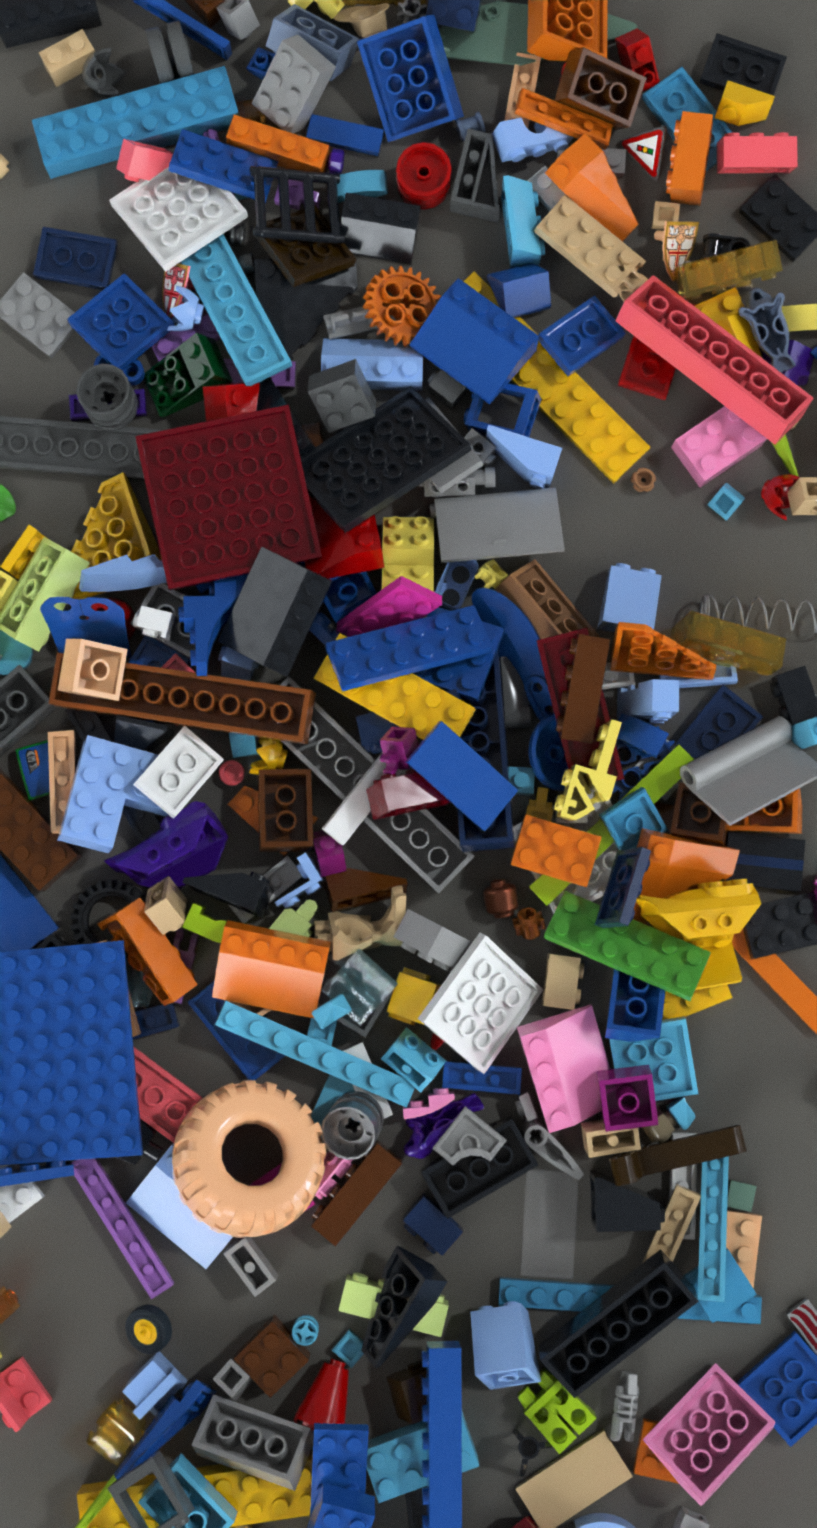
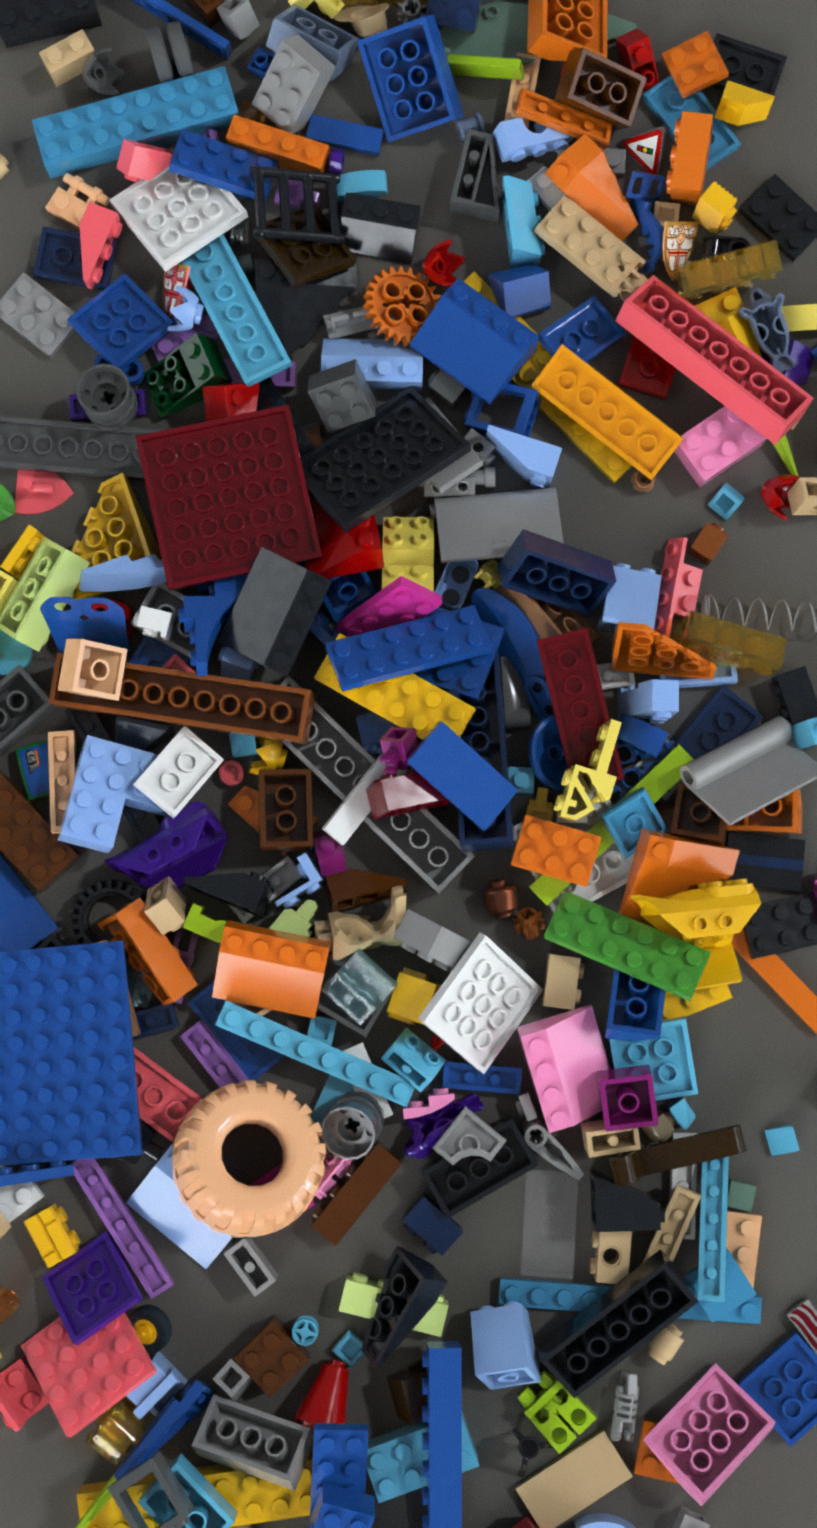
medium azure slope [312,994,352,1029] -> none
red wheel [396,142,452,210] -> none
reddish brown brick [556,633,610,743] -> none
dark blue plate [595,847,651,928] -> none
coral brick [717,132,798,174] -> none
none -> coral shield [14,470,74,514]
none -> coral plate [21,1313,158,1438]
none -> yellow brick [24,1203,80,1268]
none -> dark purple plate [42,1231,143,1346]
none -> light nougat plate [45,173,110,230]
none -> coral slope [80,202,122,290]
none -> medium lavender plate [180,1019,250,1088]
none -> red piece [423,239,466,286]
none -> lime tile [447,54,525,80]
none -> dark blue brick [498,529,616,617]
none -> light orange plate [531,344,684,480]
none -> tan brick [589,1231,632,1284]
none -> blue piece [626,171,666,275]
none -> tan brick [647,1323,684,1365]
none -> coral bracket [654,537,703,637]
none -> orange plate [662,31,729,99]
none -> dark orange brick [687,522,729,565]
none -> yellow brick [692,181,737,234]
none -> medium azure slope [764,1123,800,1156]

